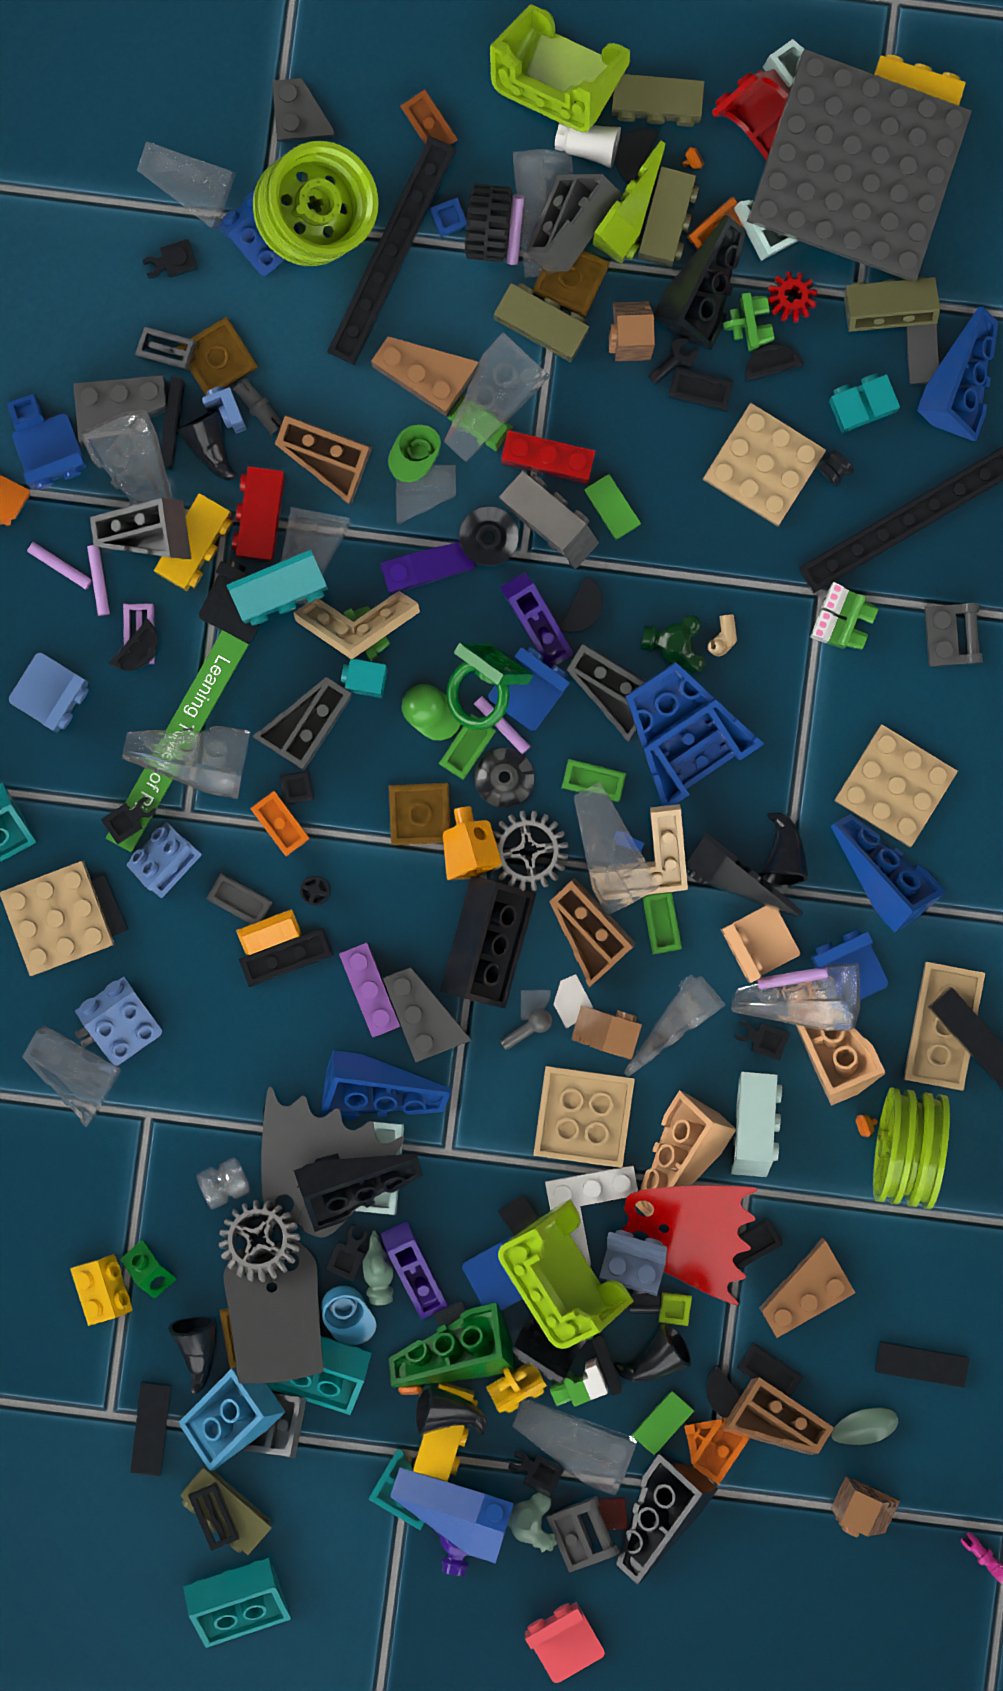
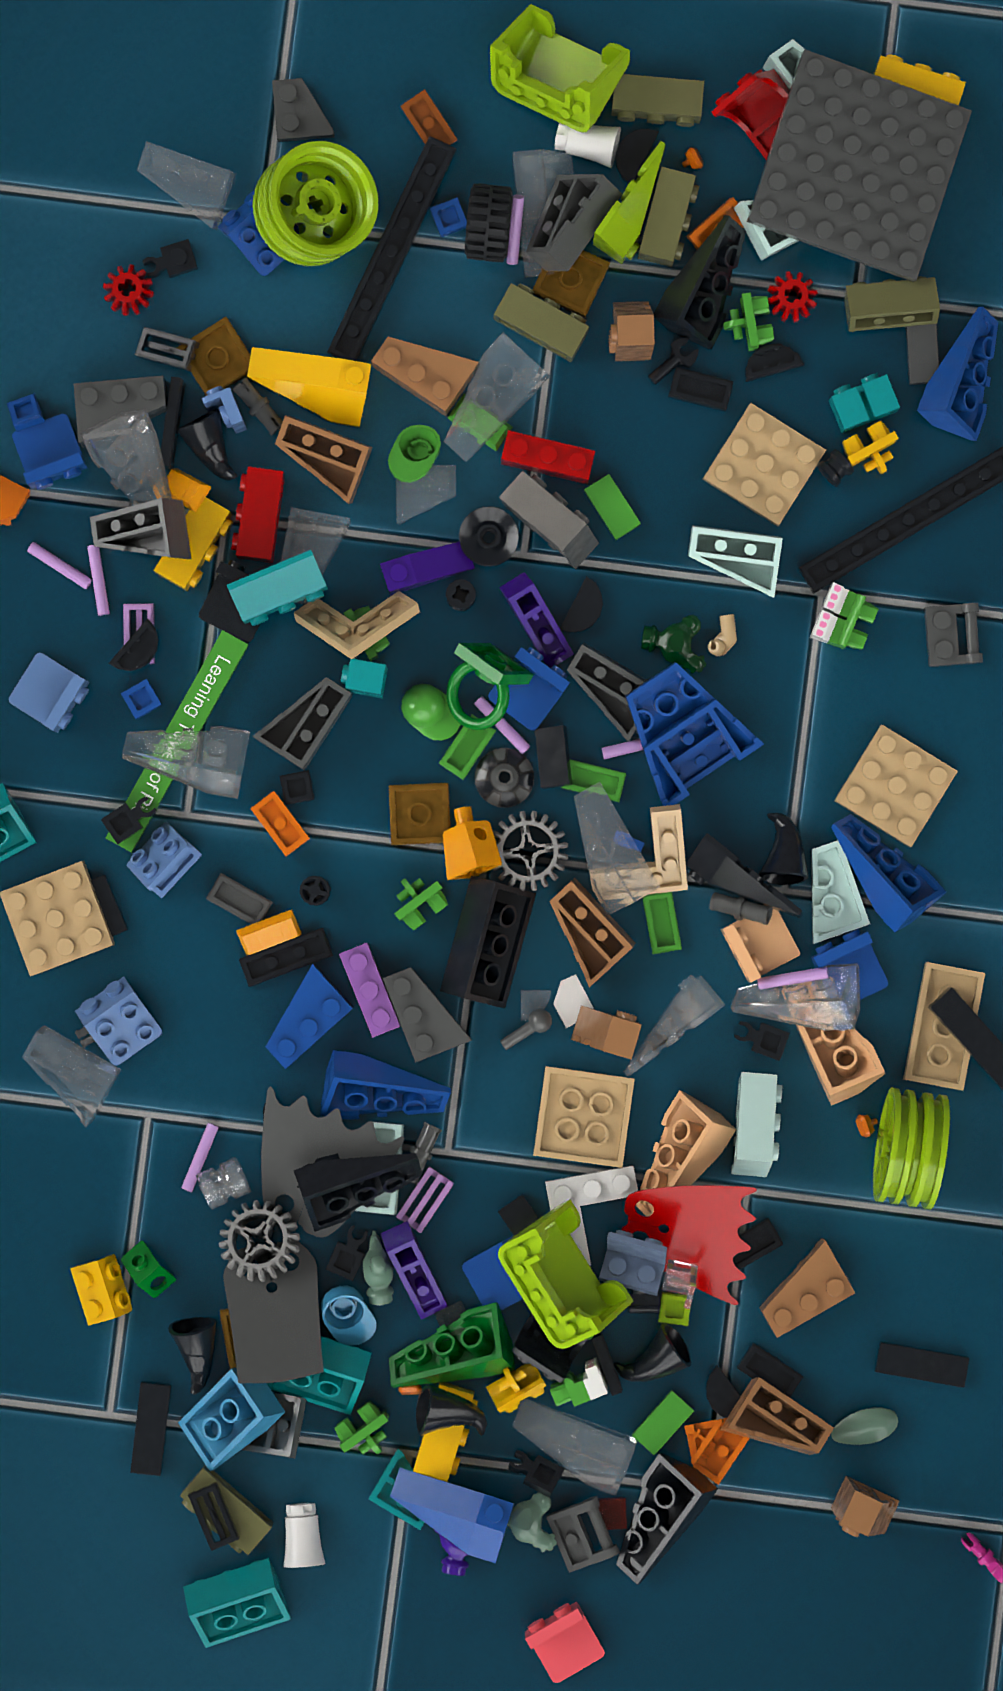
none -> red gear [103,264,154,316]
none -> blue tile [121,679,162,720]
none -> light orange tile [160,468,211,512]
none -> lavender piece [181,1122,219,1192]
none -> yellow wedge [247,347,371,427]
none -> blue wedge [265,964,354,1069]
none -> white plant [284,1503,326,1568]
none -> bright green hips [334,1401,389,1455]
none -> bright green hips [394,878,449,930]
none -> lavender tile [396,1166,454,1233]
none -> dark grey pin [409,1122,442,1185]
none -> black wheel [446,579,476,611]
none -> black tile [535,725,572,789]
none -> lavender piece [601,739,643,759]
none -> clear panel [662,1259,698,1309]
none -> light aqua wedge [688,525,783,598]
none -> dark grey pin [709,892,772,925]
none -> light aqua wing [811,840,870,944]
none -> yellow hips [842,420,899,474]

